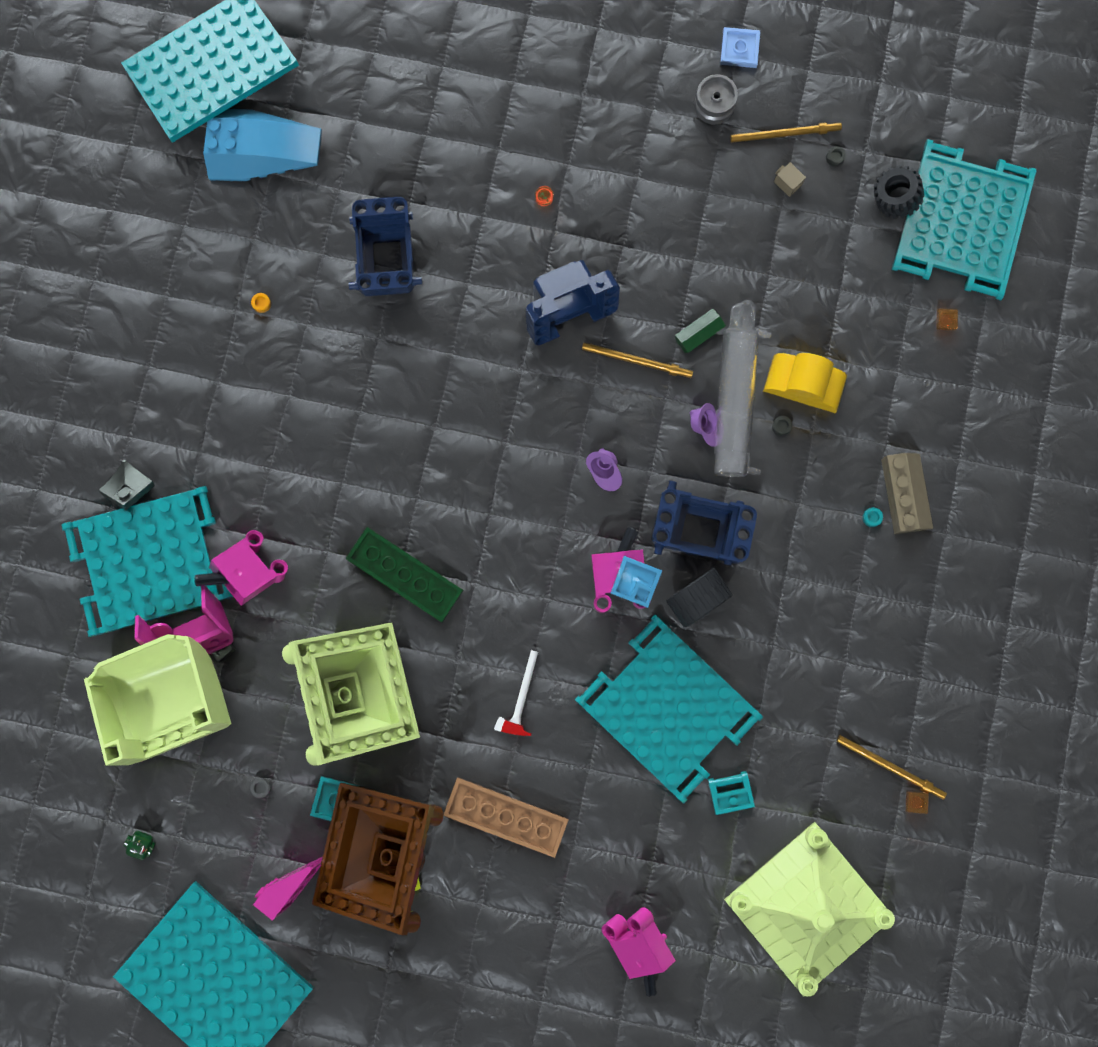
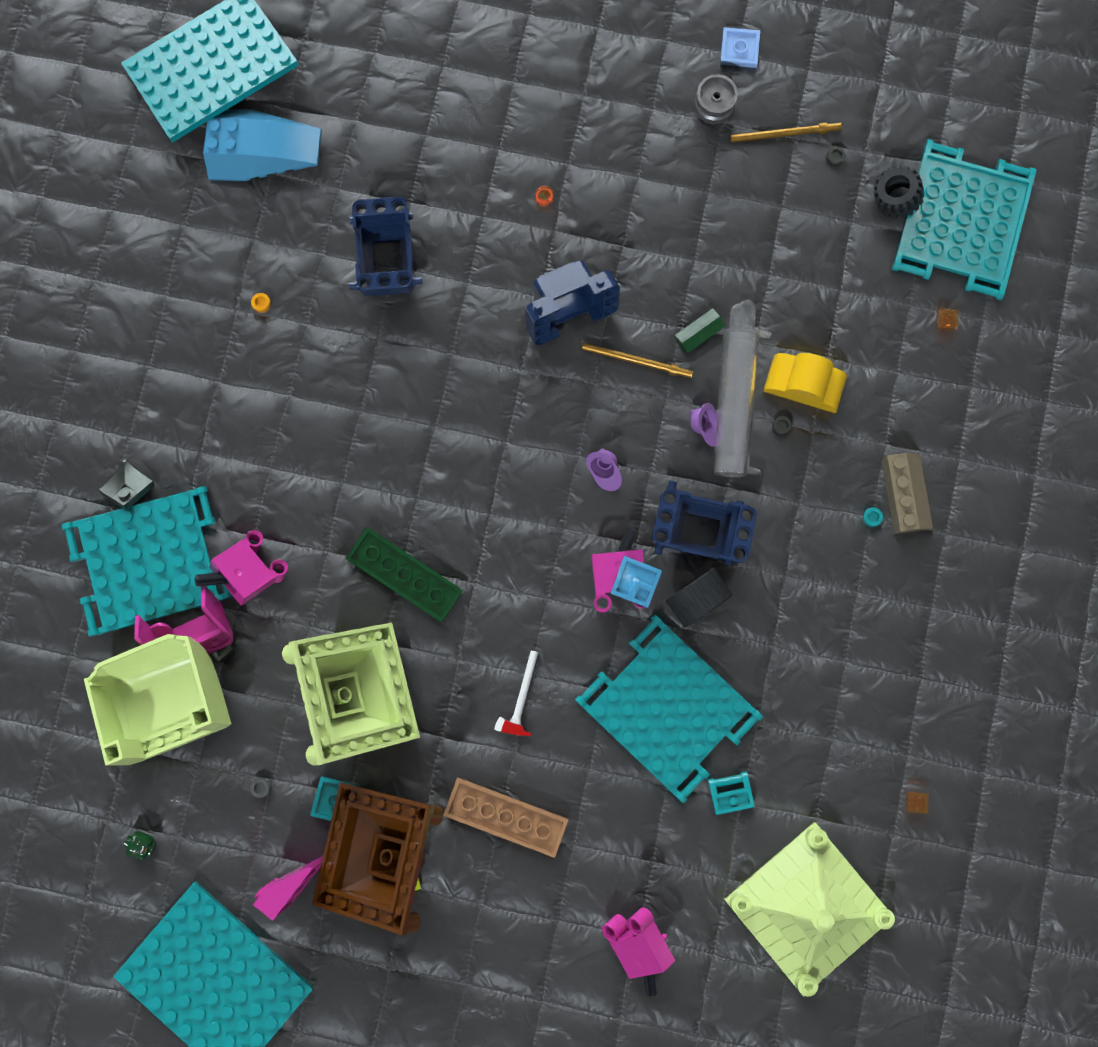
dark tan brick [774,162,806,197] -> none
pearl gold bar [836,735,947,800] -> none

